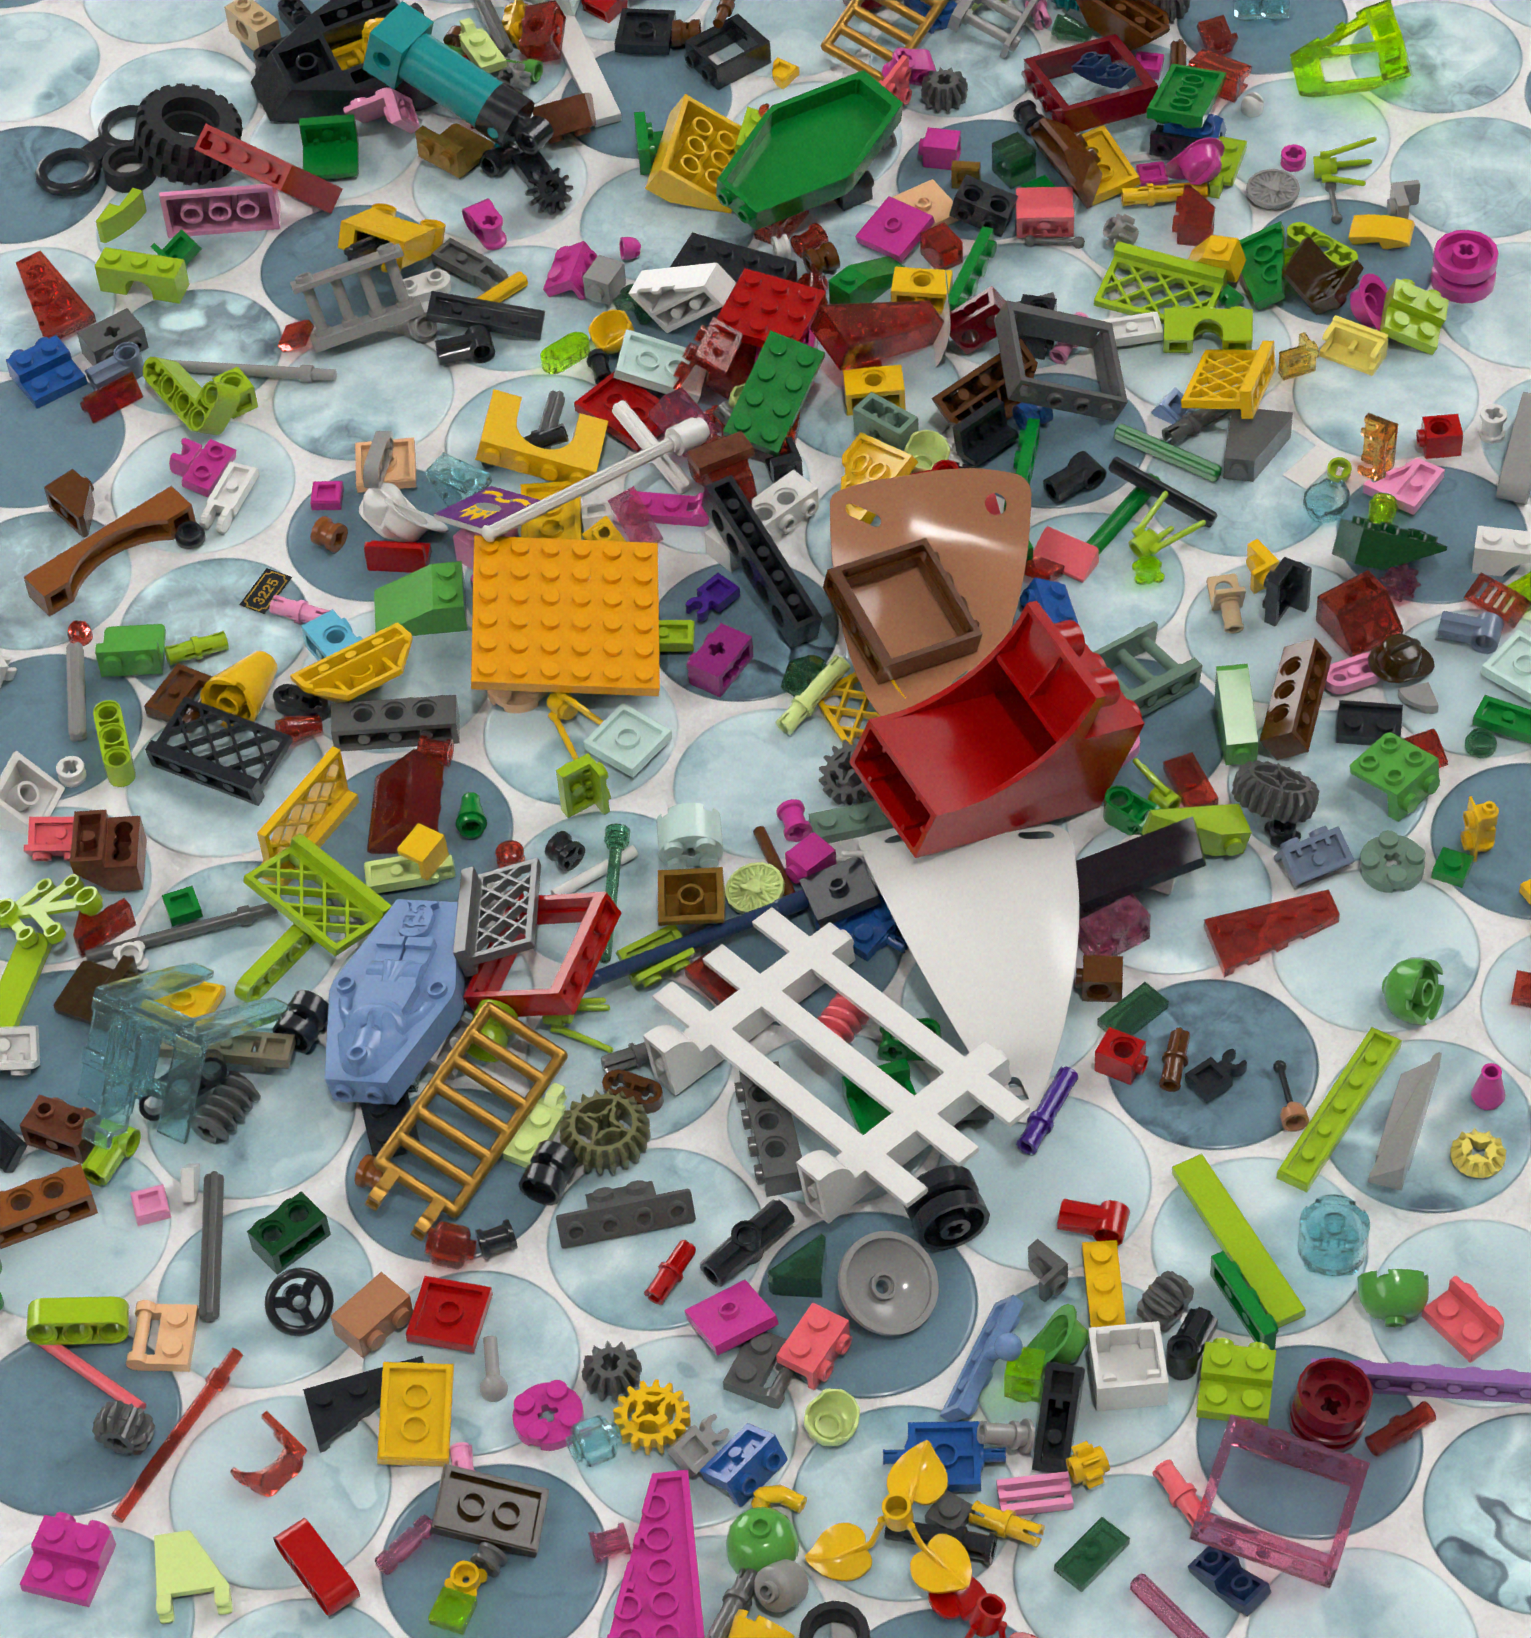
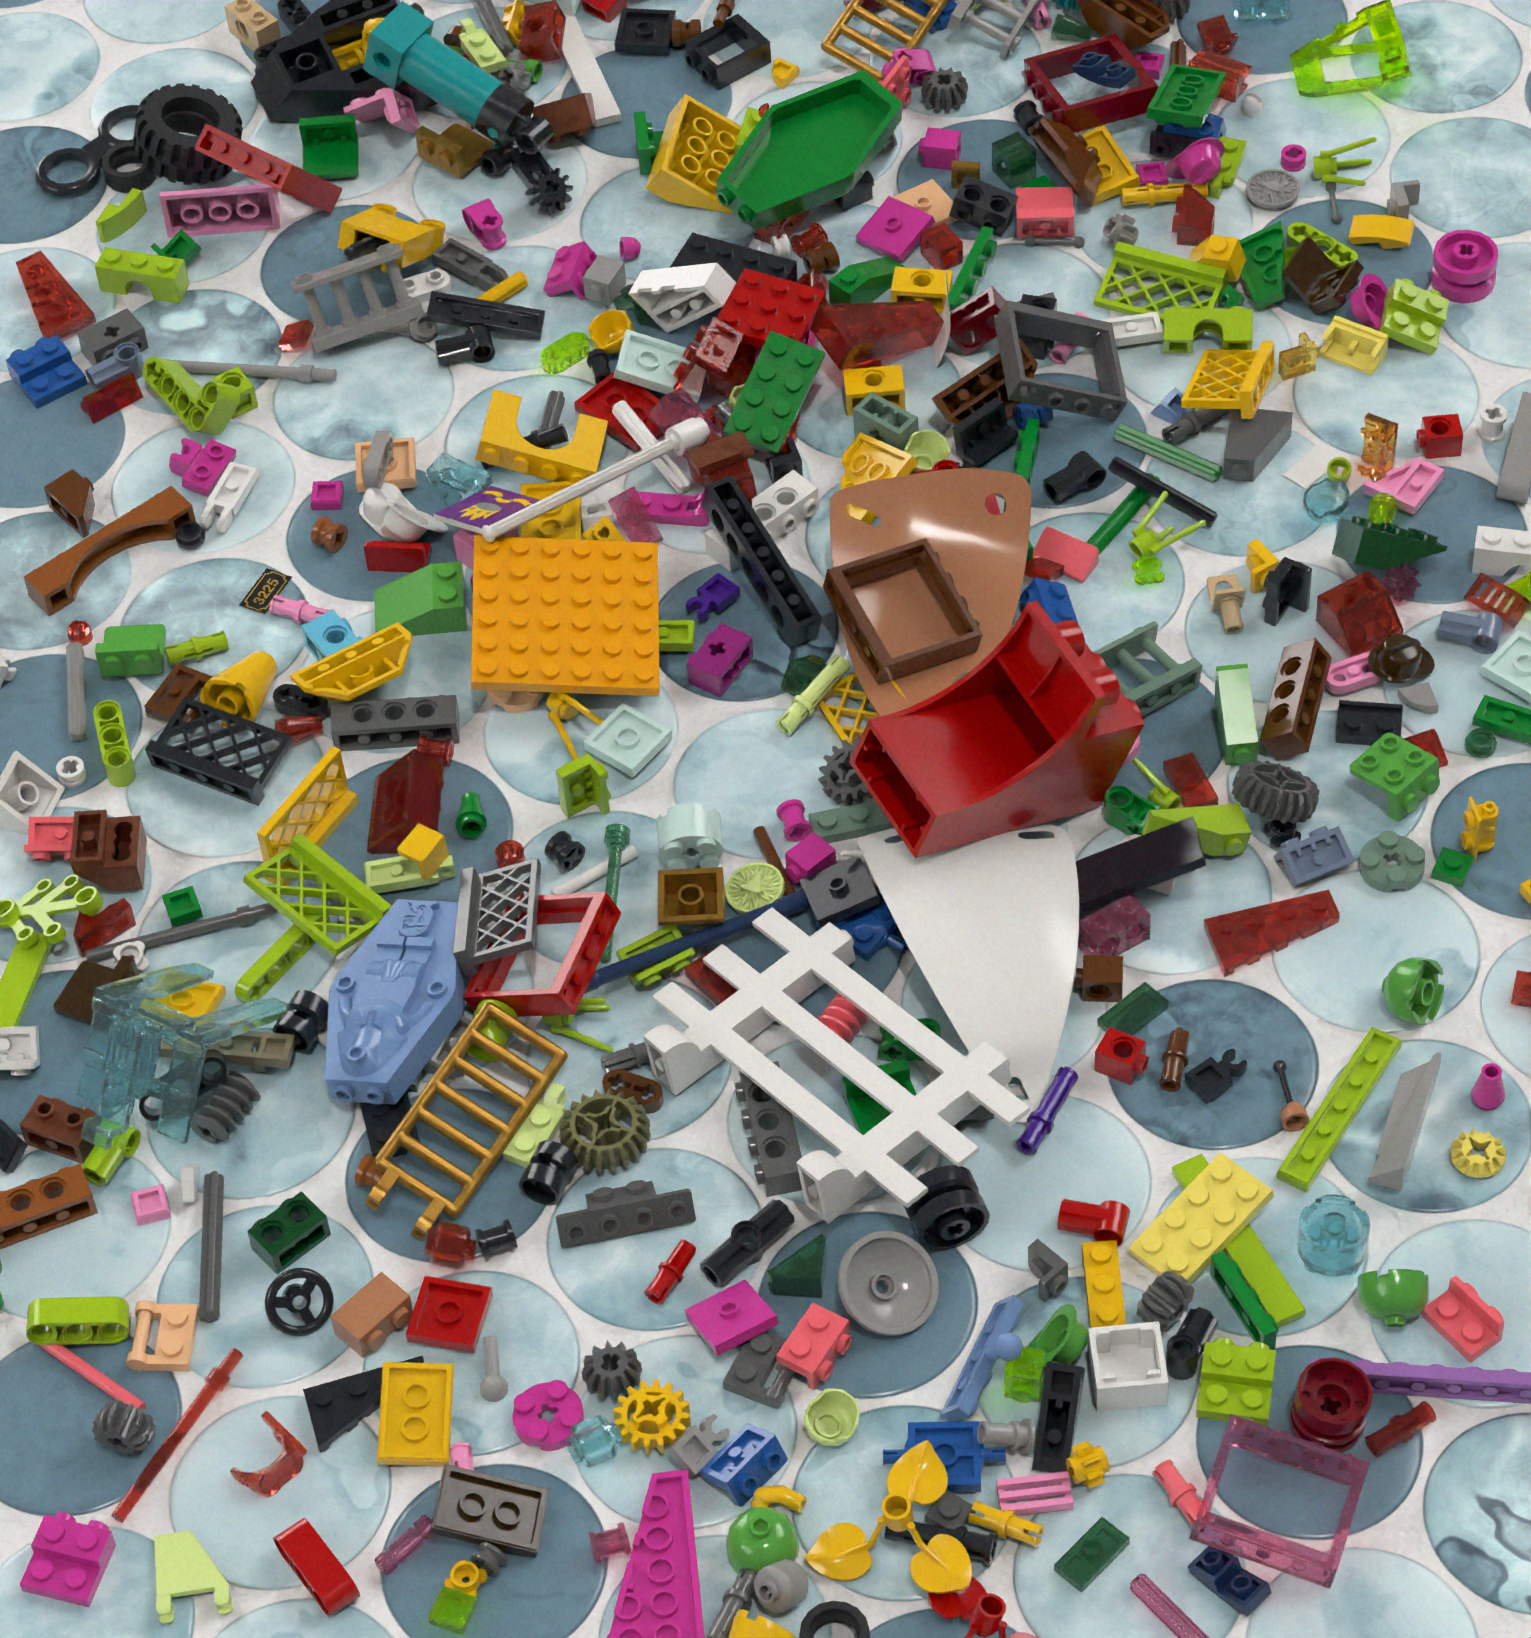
none -> light yellow plate [1128,1152,1274,1284]

